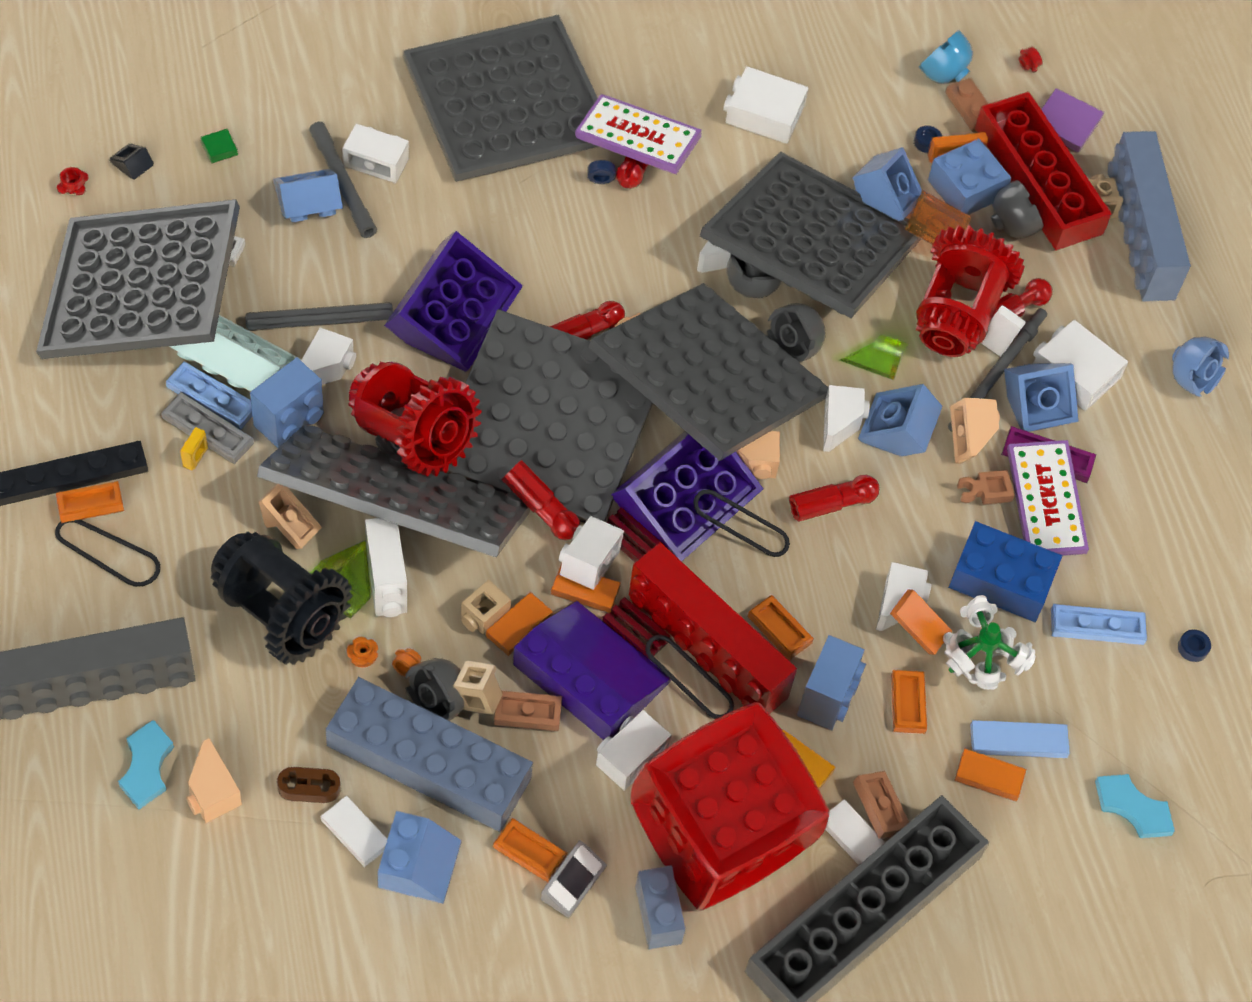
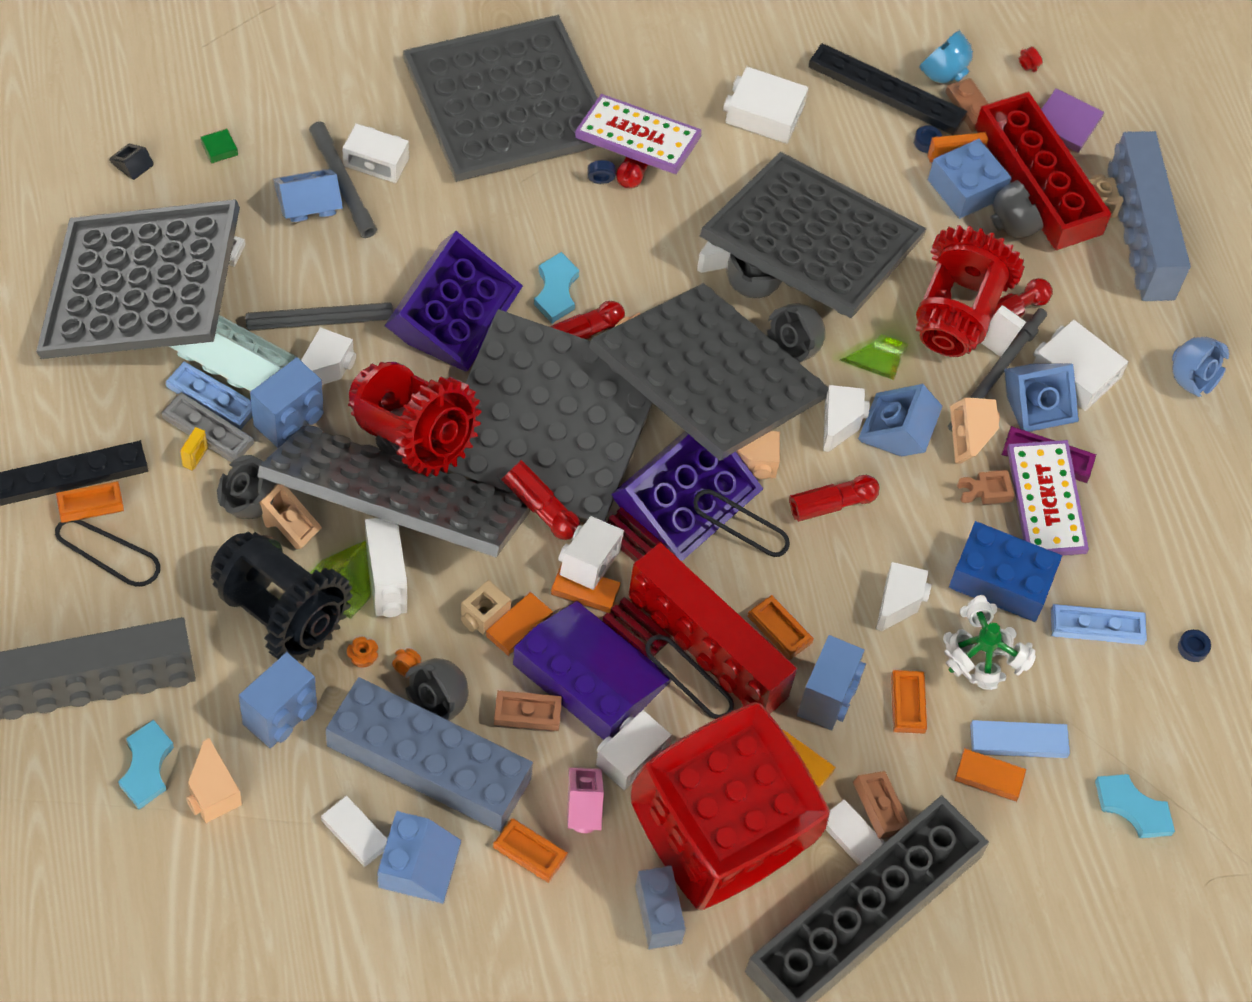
red plate [57,167,89,195] -> none
reddish brown beam [277,767,341,803] -> none
tan brick [453,660,503,715] -> none
slope [541,840,607,918] -> none
medium blue slope [853,147,925,221] -> none
orange tile [890,589,952,655] -> none
clear orange tile [905,190,971,245] -> none
none -> dark grey cylinder [217,455,277,519]
none -> medium blue brick [239,652,317,749]
none -> medium azure tile [534,252,580,323]
none -> bright pink slope [567,768,604,833]
none -> black plate [808,43,967,135]

